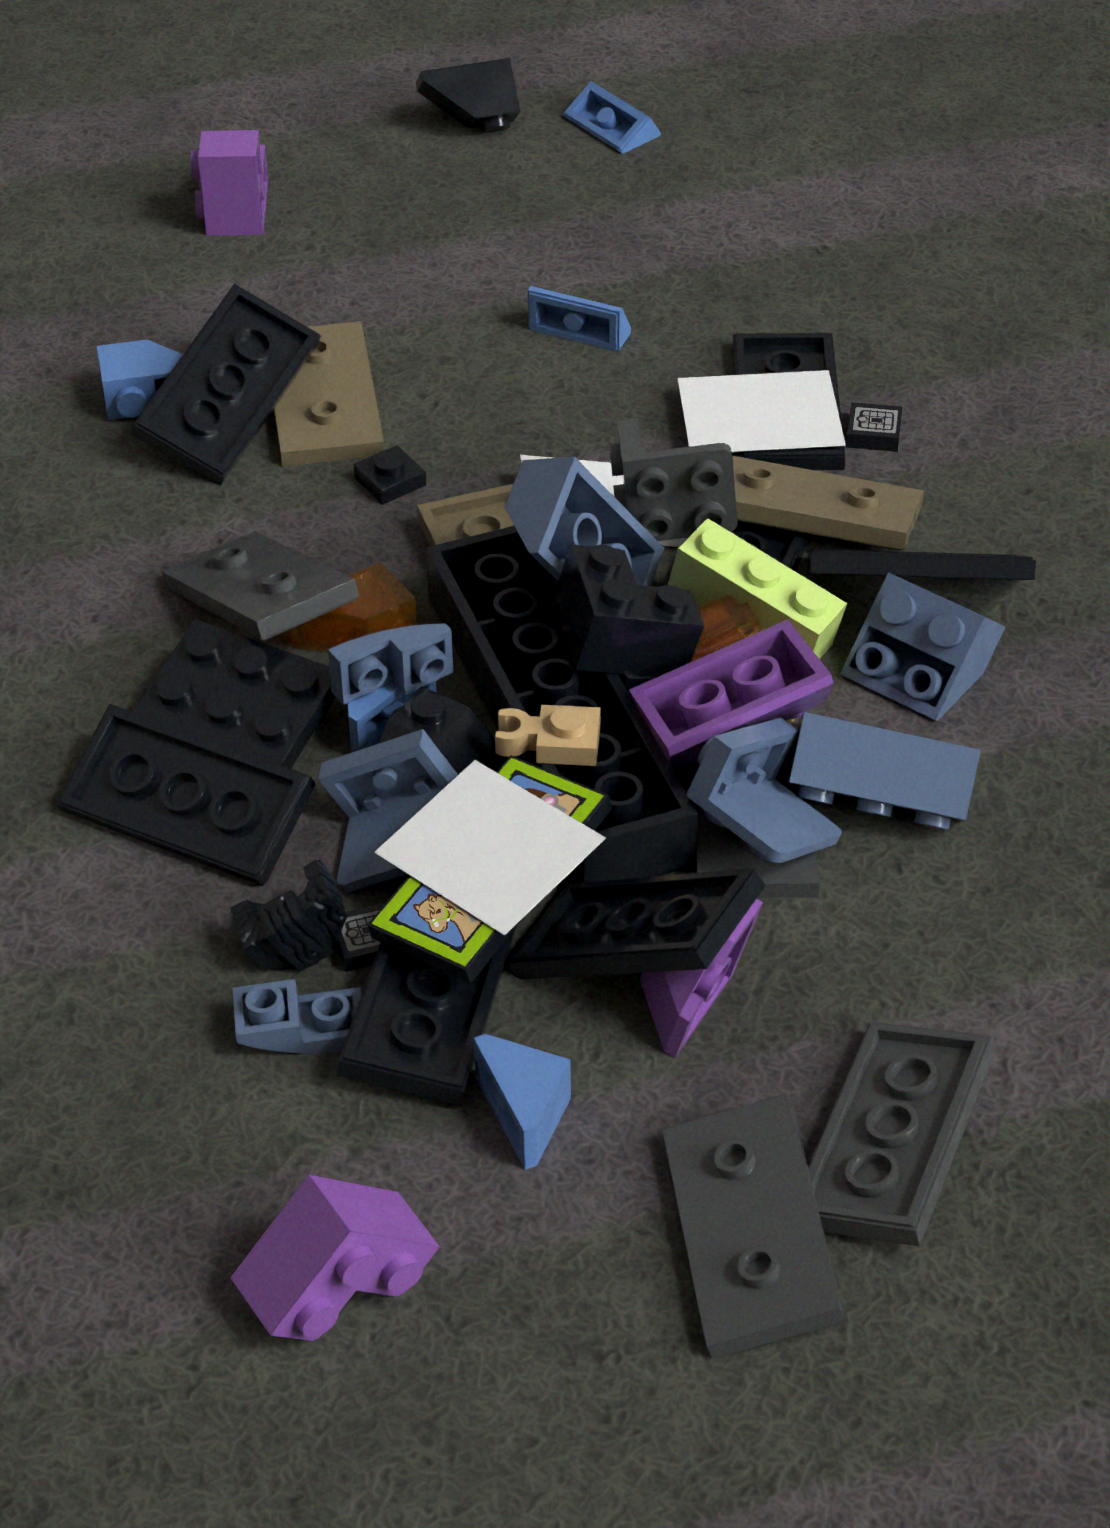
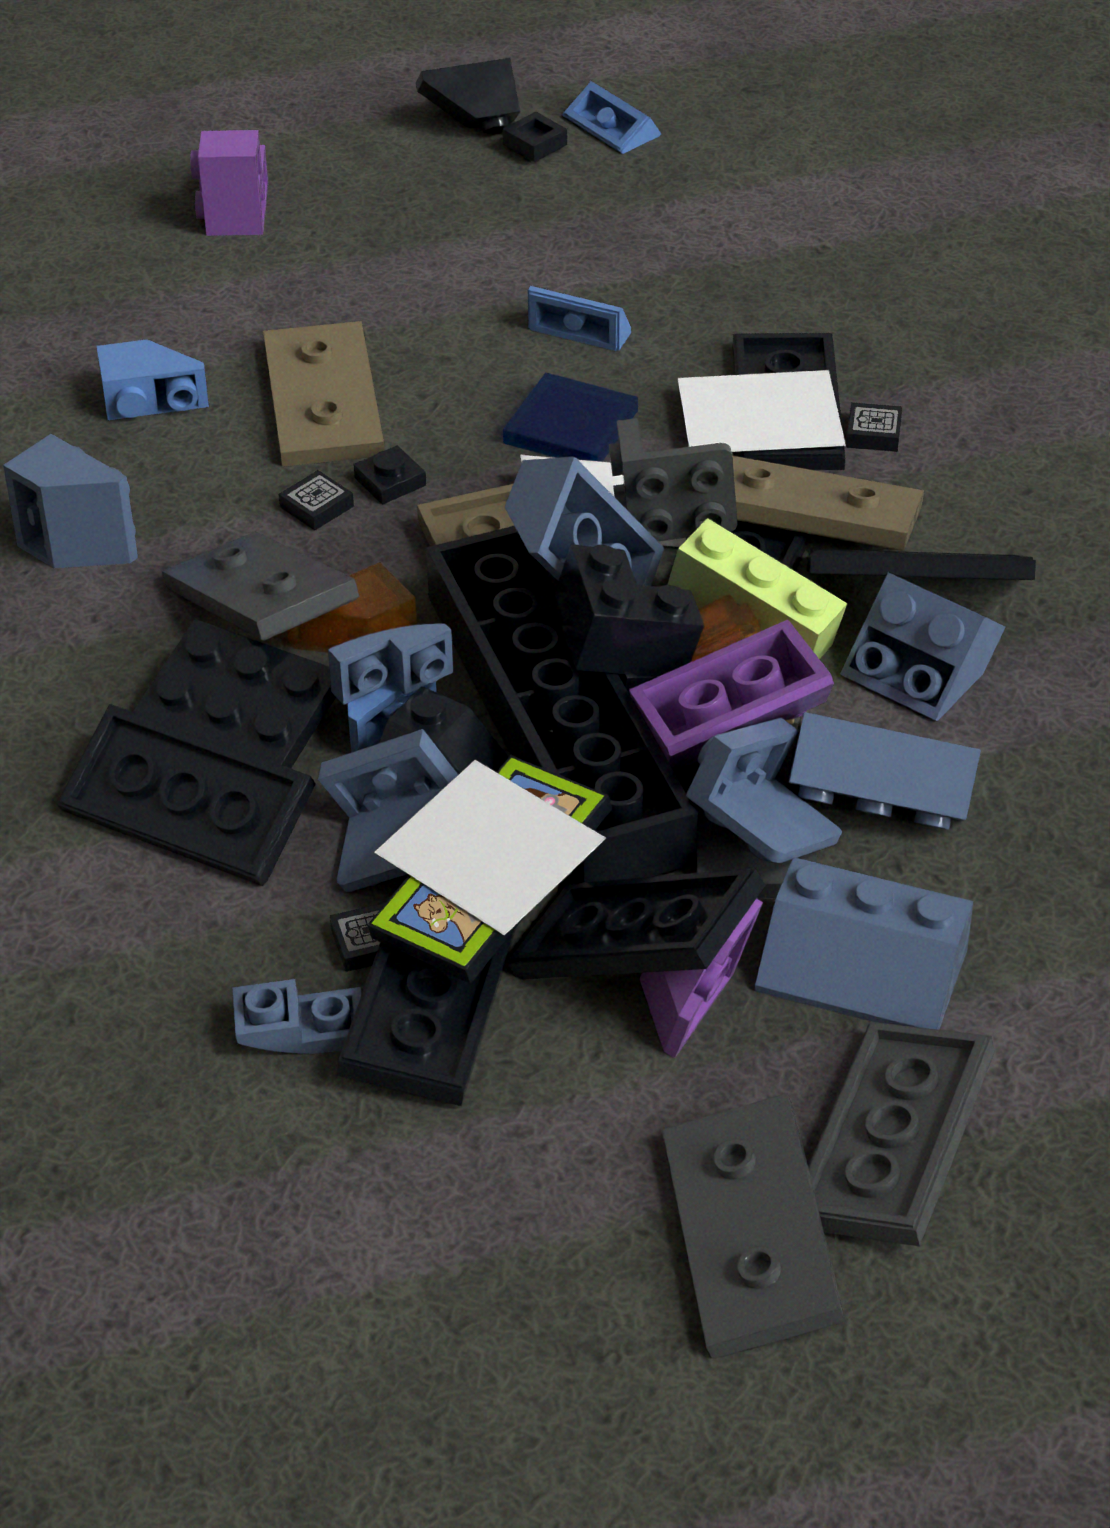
black tile [131,284,321,485] -> none
black hair [230,859,348,972] -> none
medium lavender brick [230,1175,440,1341] -> none
medium blue slope [474,1034,571,1170] -> none
tan plate [495,705,601,766] -> none
none -> sand blue slope [3,434,138,568]
none -> tile [278,470,354,531]
none -> black plate [503,111,567,162]
none -> clear blue tile [503,372,638,462]
none -> sand blue slope [755,857,973,1030]

